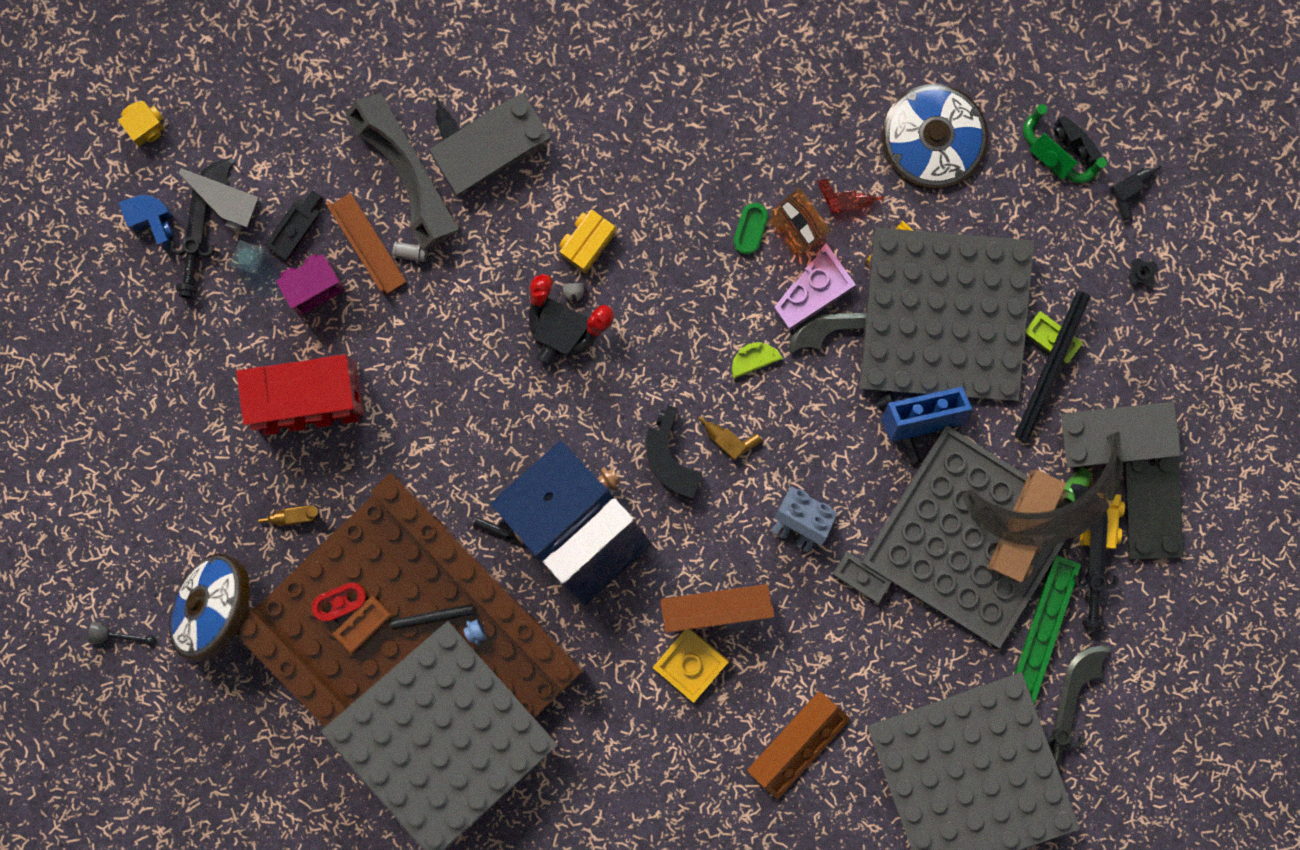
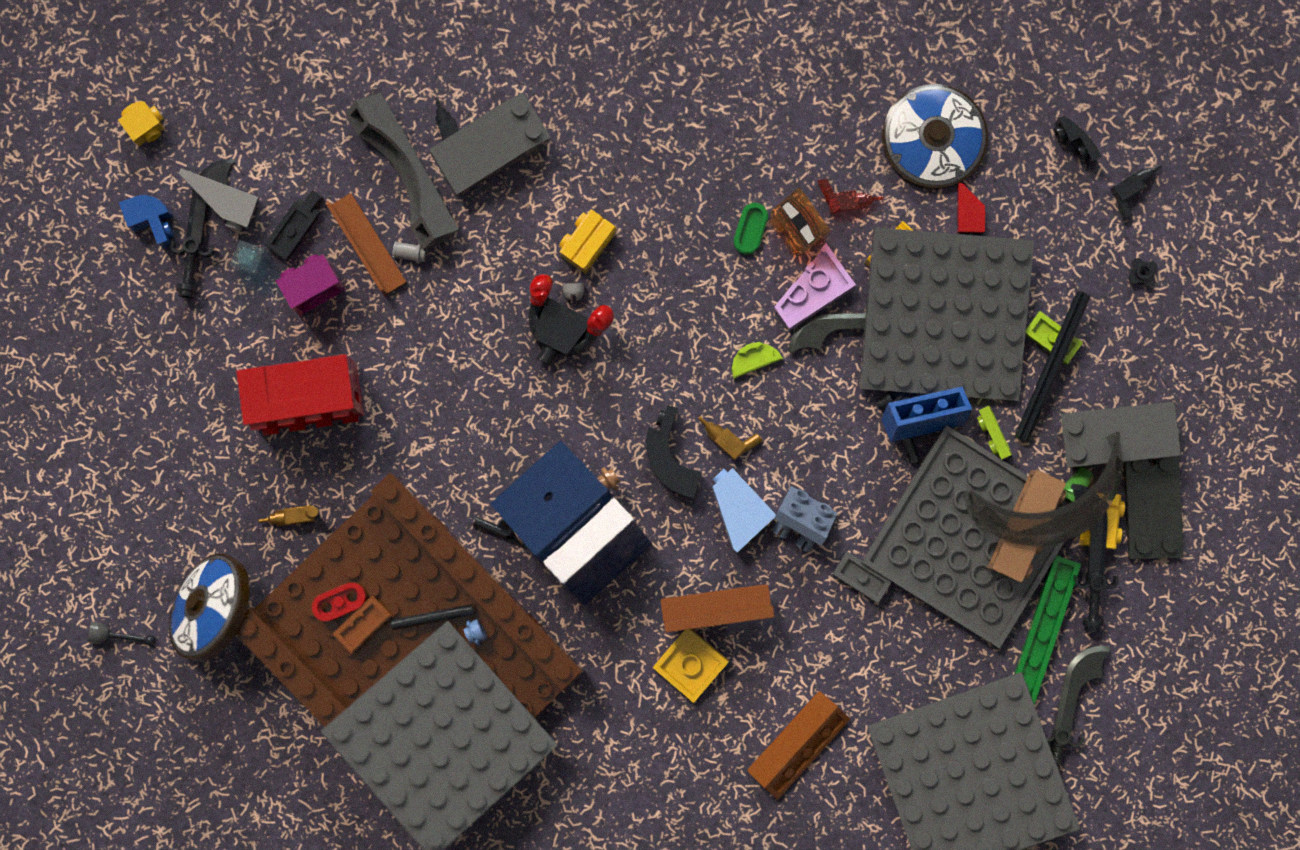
green piece [1023,104,1107,184] -> none
none -> light blue slope [712,468,776,553]
none -> red tile [957,183,985,234]
none -> lime plate [977,406,1012,459]

